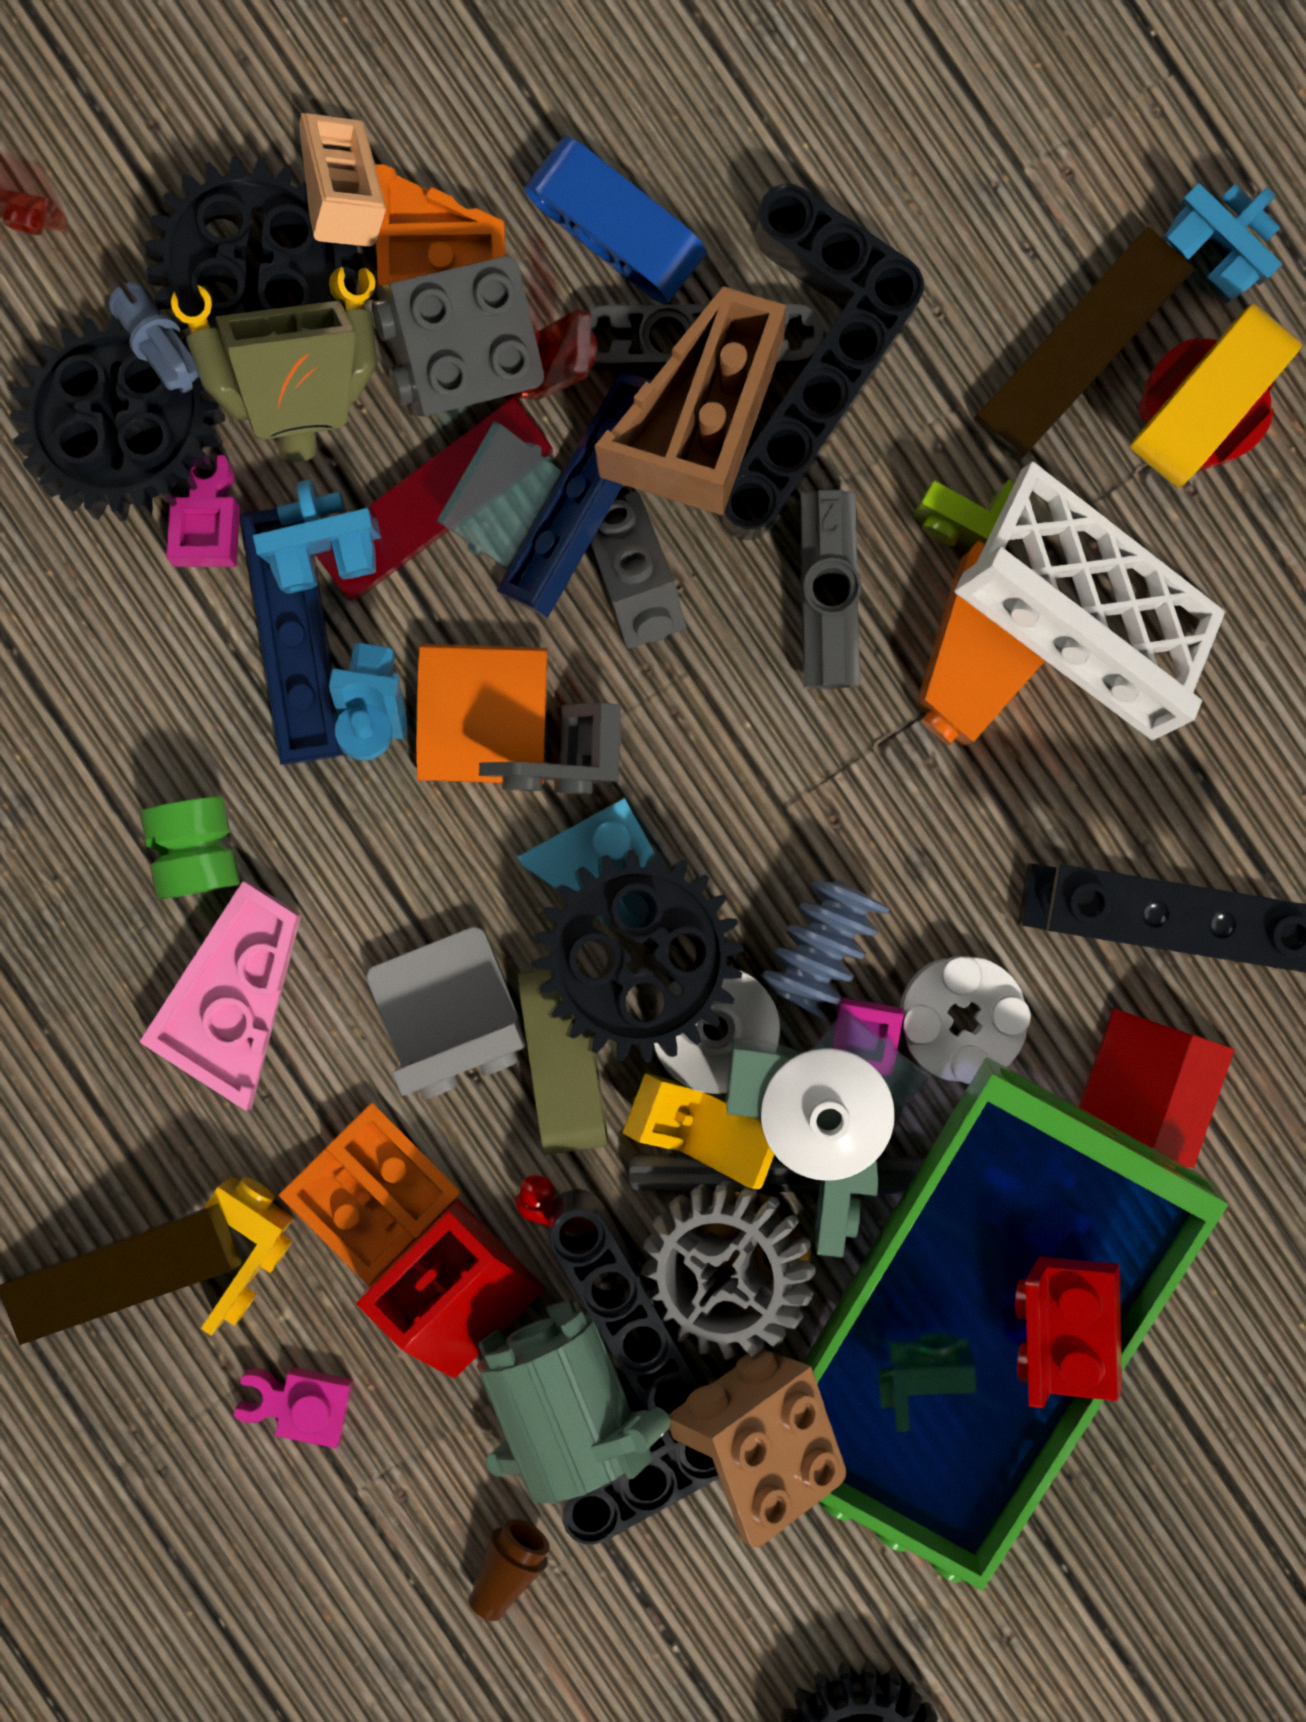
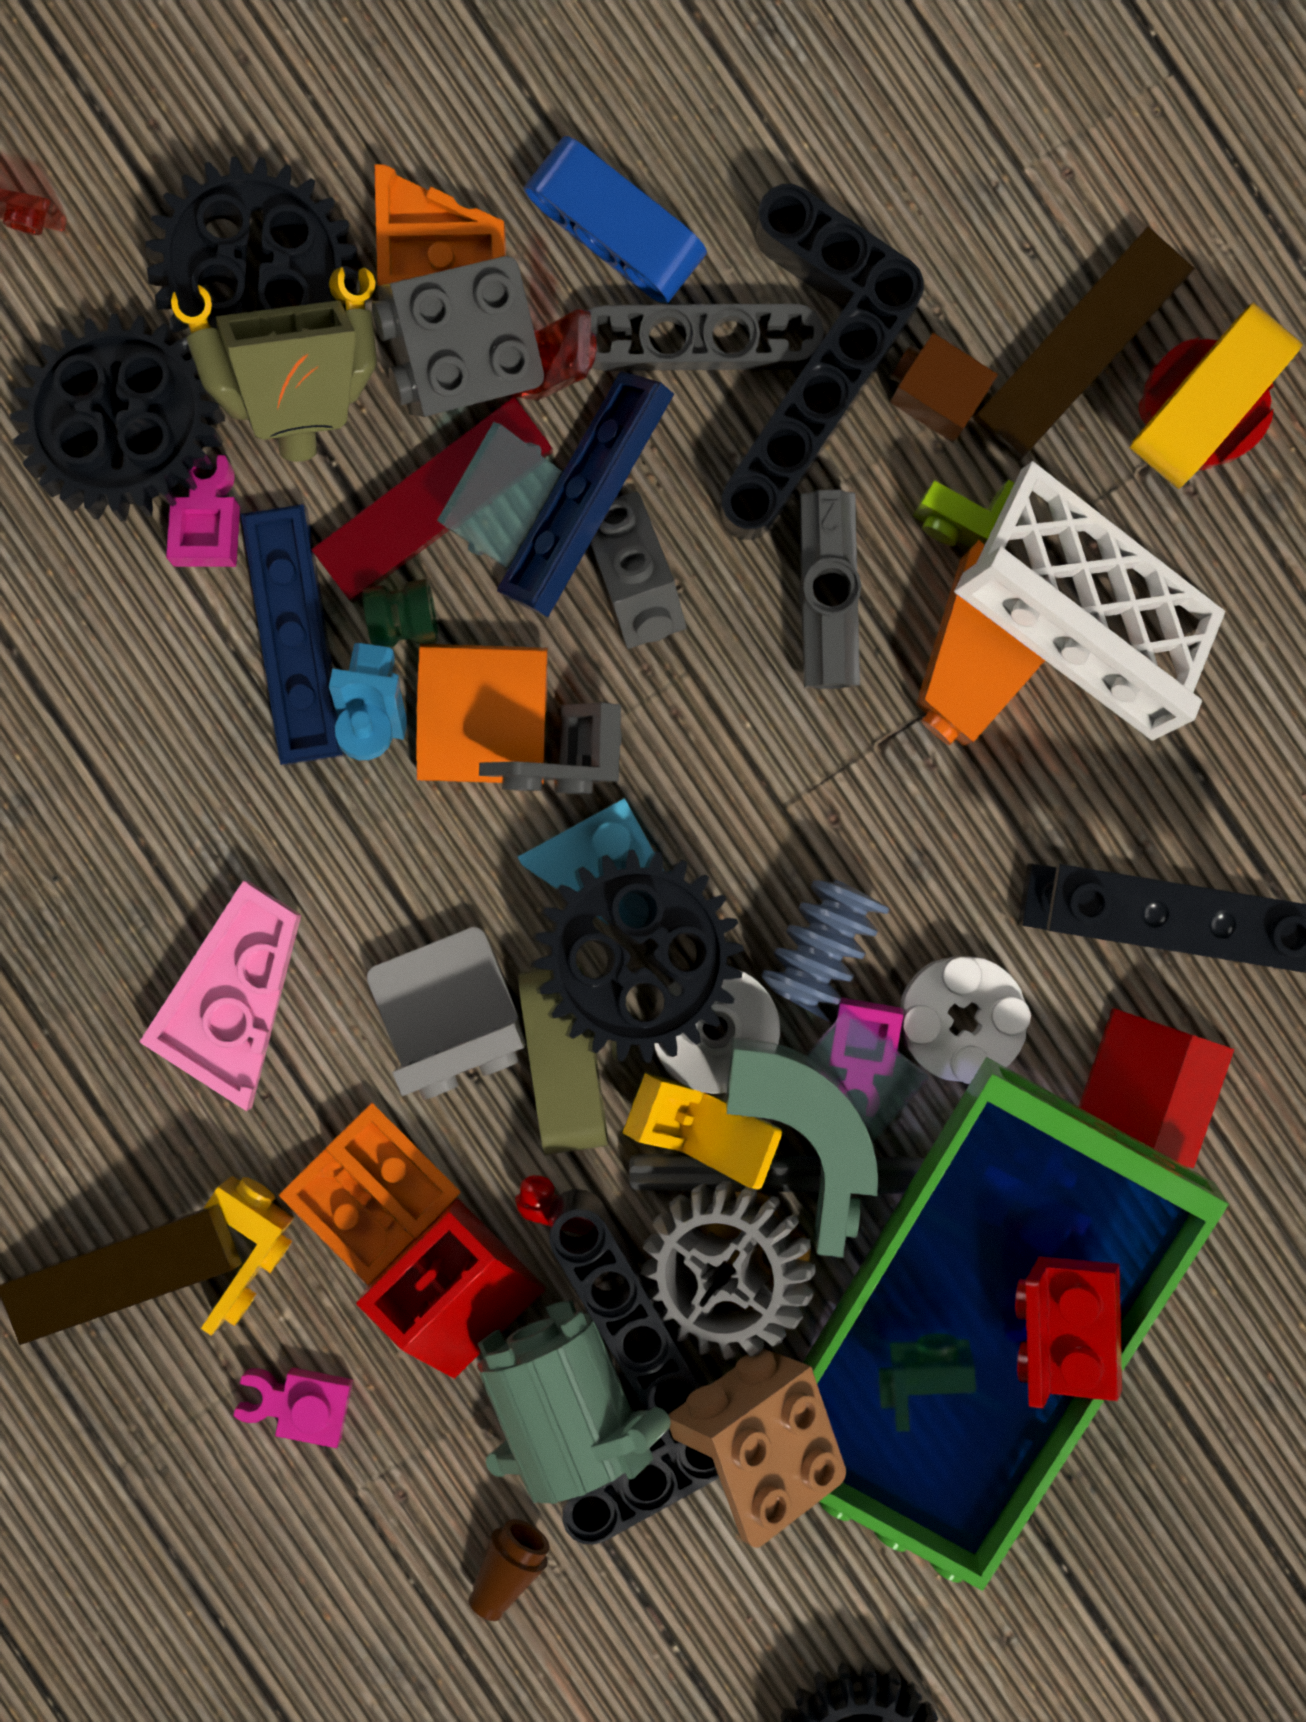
sand blue axle [108,282,199,393] -> none
bright green wheel [140,796,241,900] -> none
dark azure hips [252,479,382,594] -> none
light nougat slope [299,113,386,247] -> none
medium nougat wedge [595,286,787,516] -> none
white dish [761,1048,894,1180] -> none
dark azure hips [1163,183,1283,303] -> none
none -> clear green wheel [363,578,439,648]
none -> reddish brown brick [890,333,998,443]

